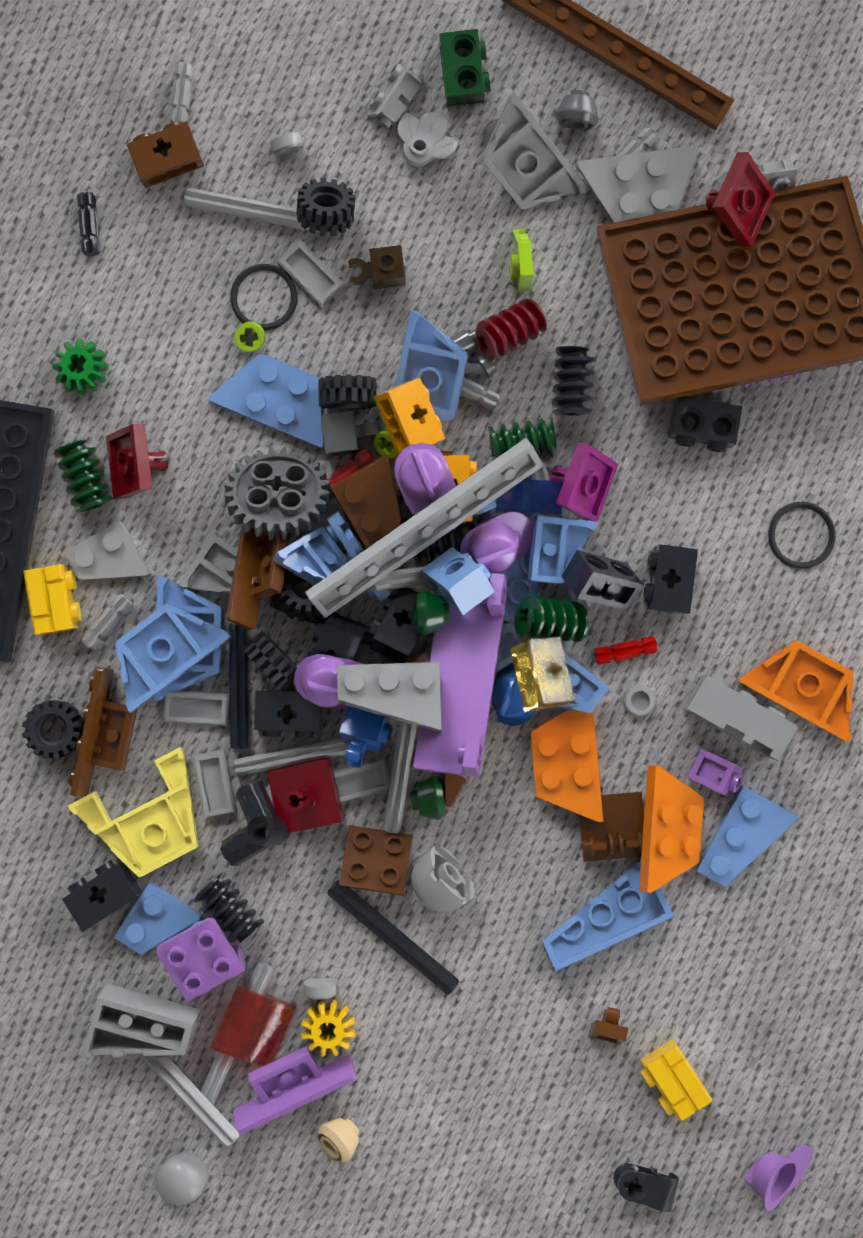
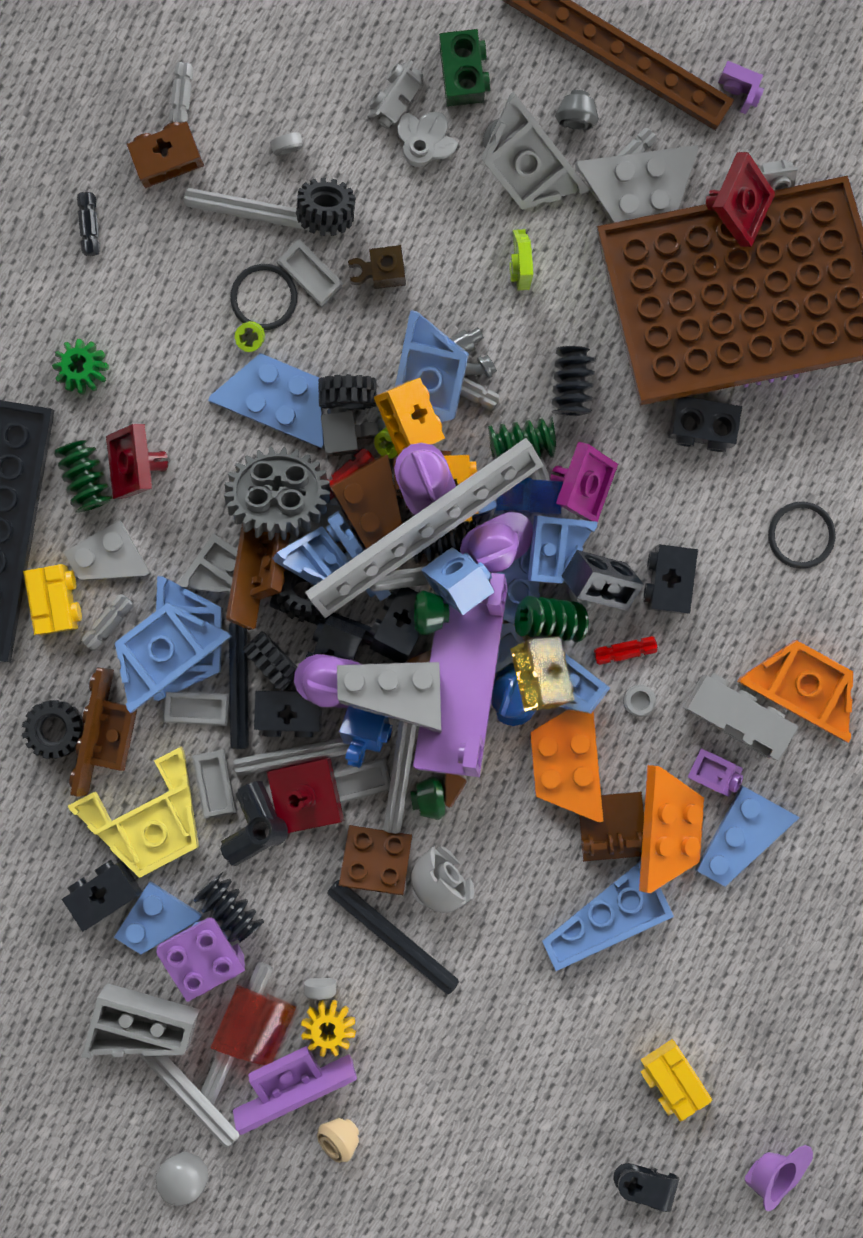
dark red piece [475,298,547,361] -> none
reddish brown tile [588,1007,628,1045] -> none
none -> medium lavender bracket [718,61,764,114]

